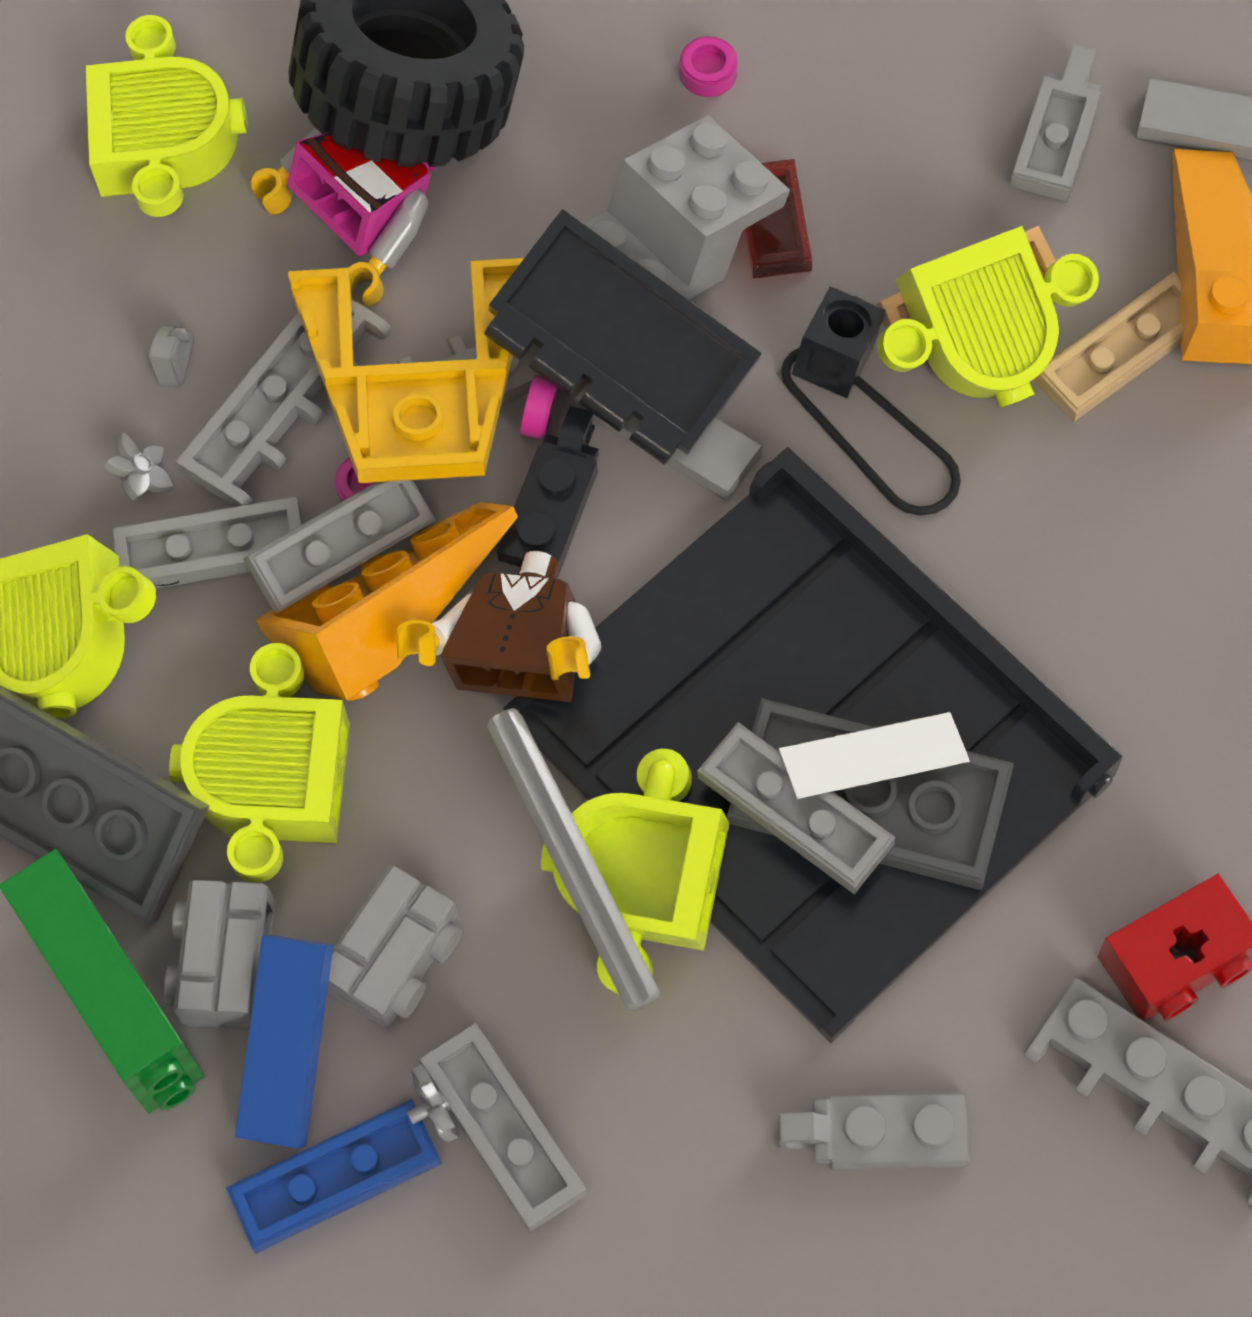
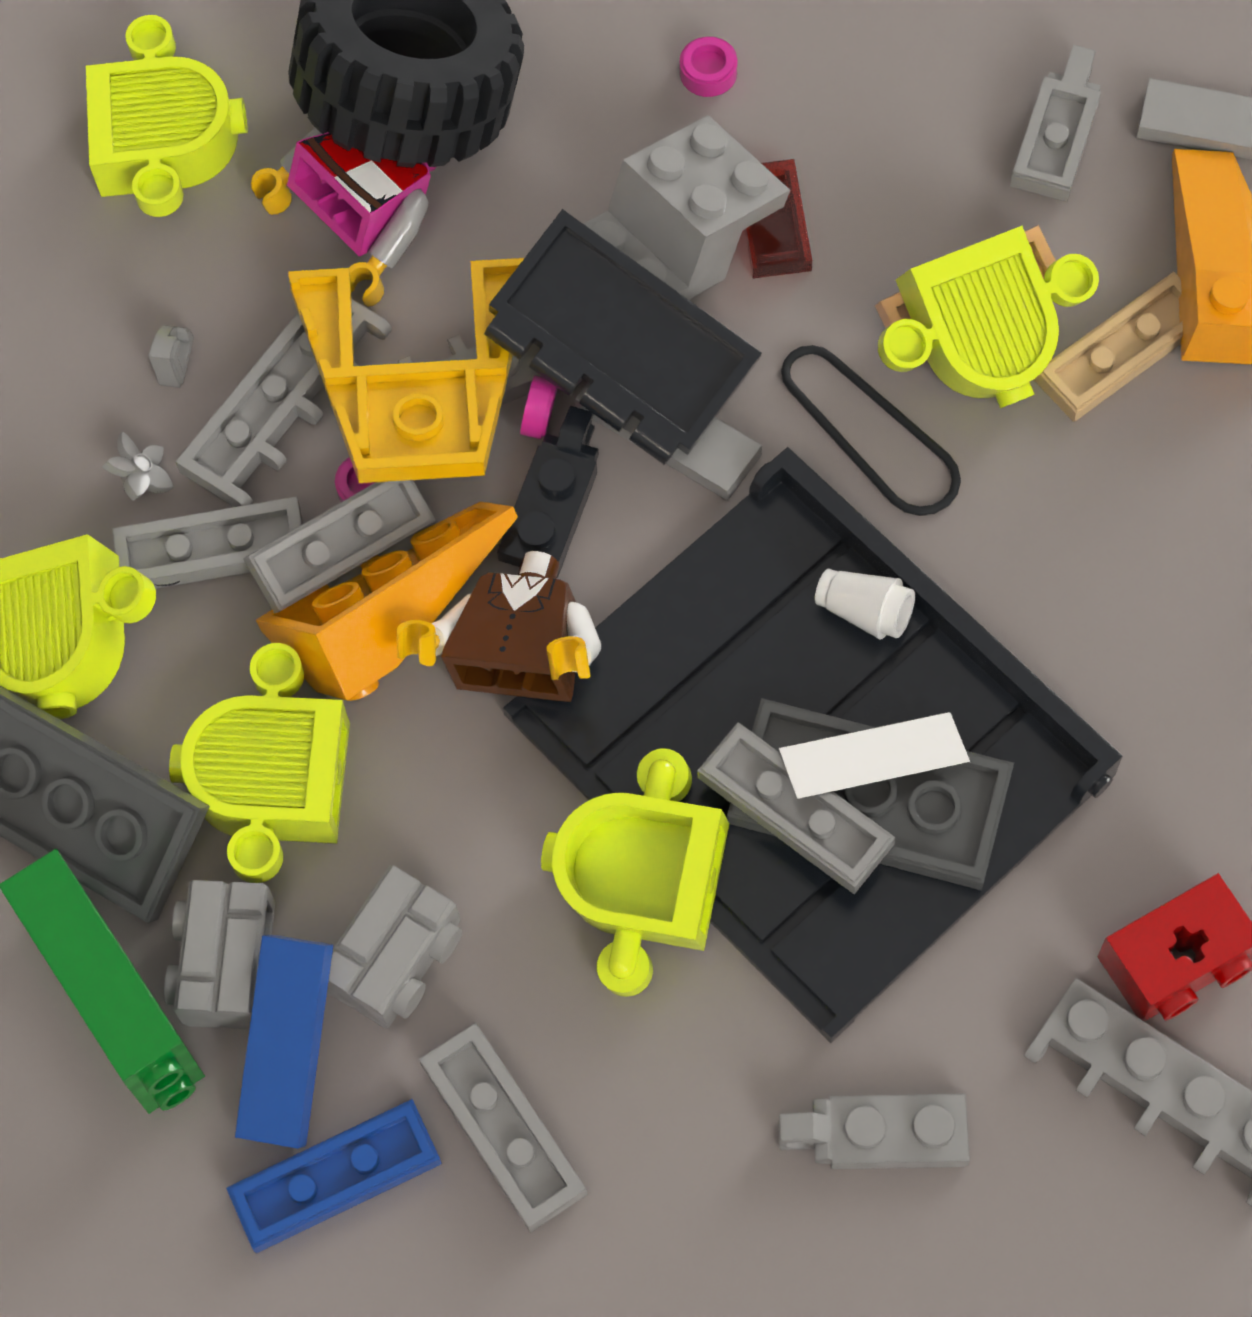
light grey plant [407,1064,458,1143] -> none
light grey axle [487,708,659,1011] -> none
black brick [792,286,886,399] -> none
none -> white cone [815,569,915,639]

